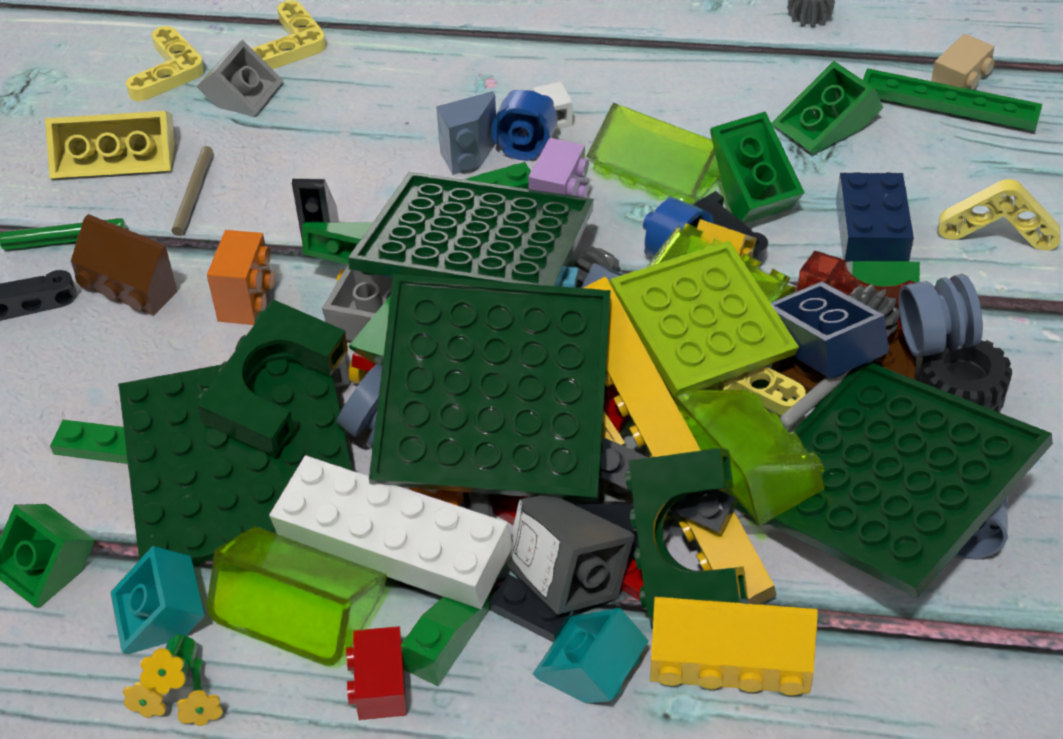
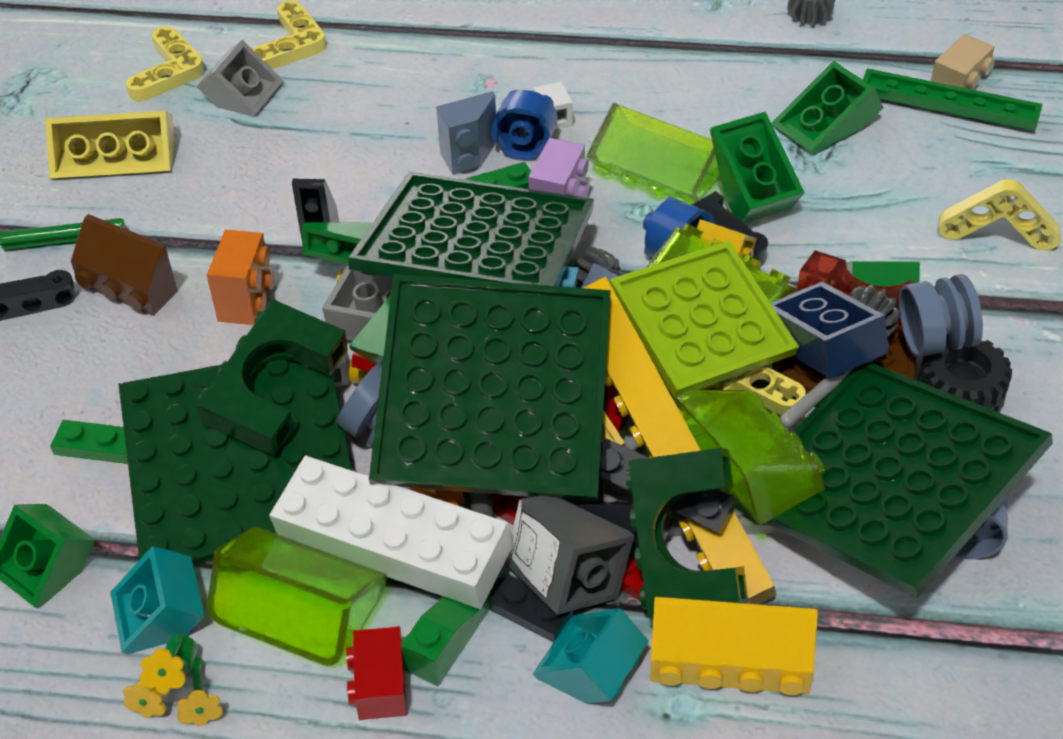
dark tan bar [171,146,213,236] -> none
dark blue brick [836,172,914,262] -> none

